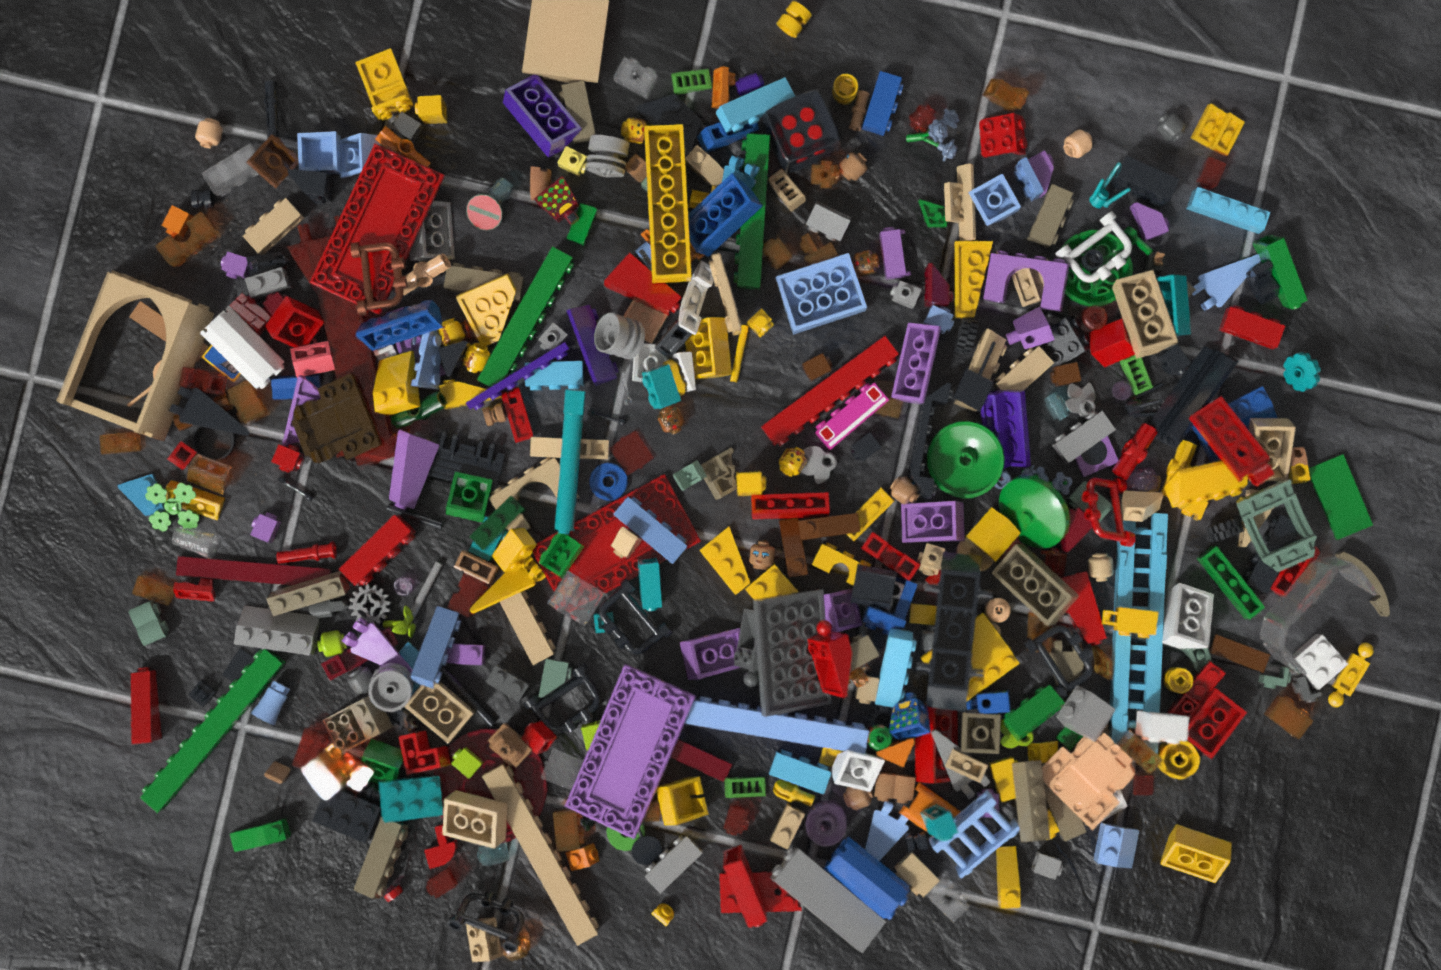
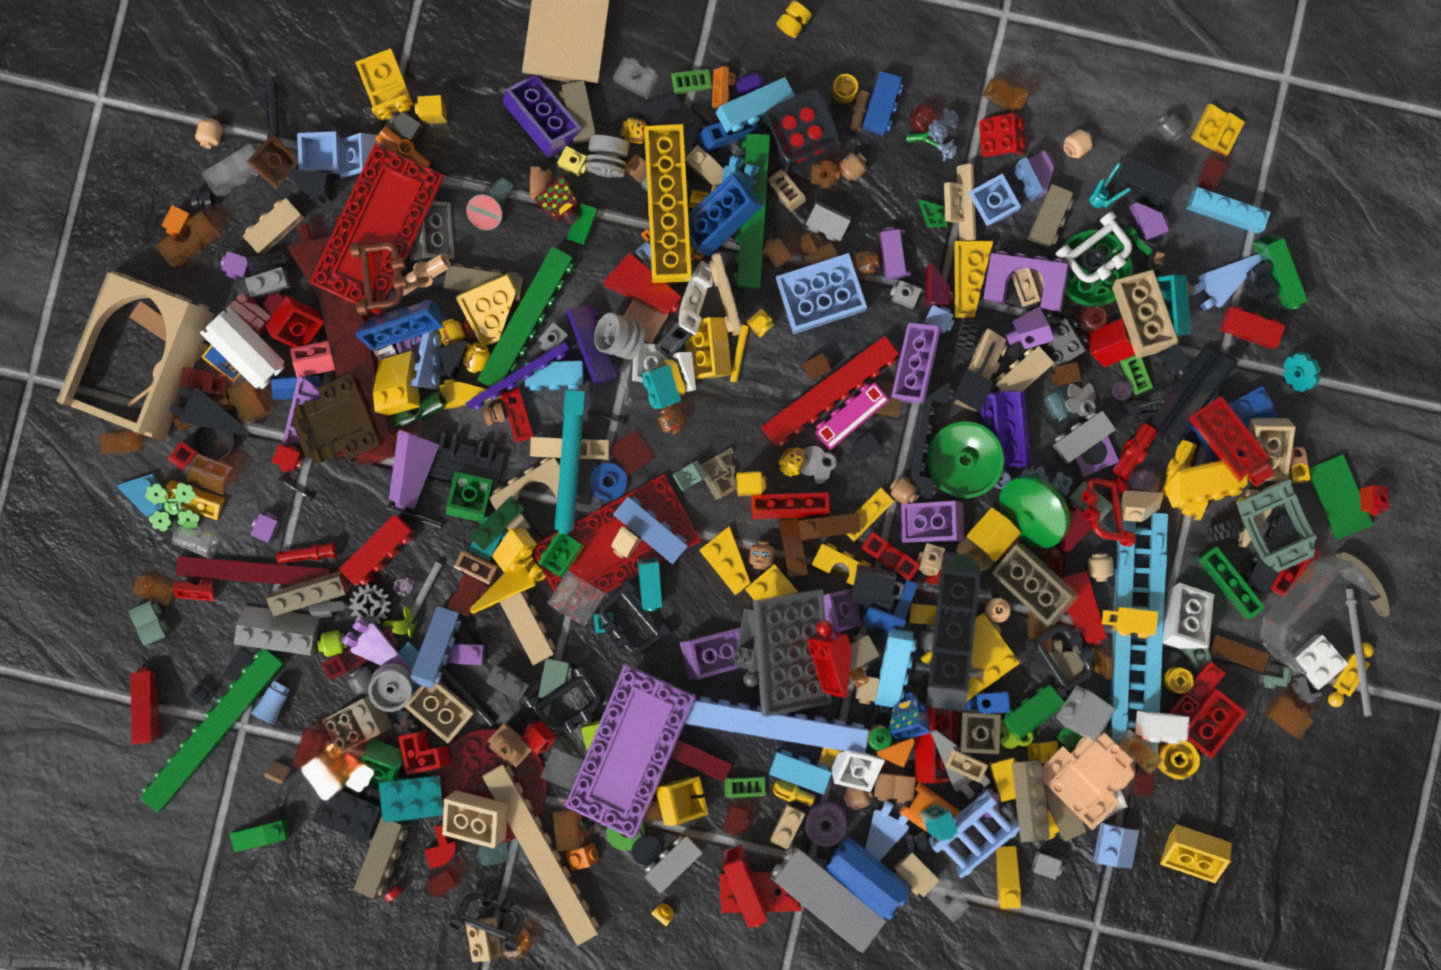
lime brick [452,747,484,779] -> none
none -> light grey bar [1345,589,1372,716]
none -> red brick [1360,485,1389,515]

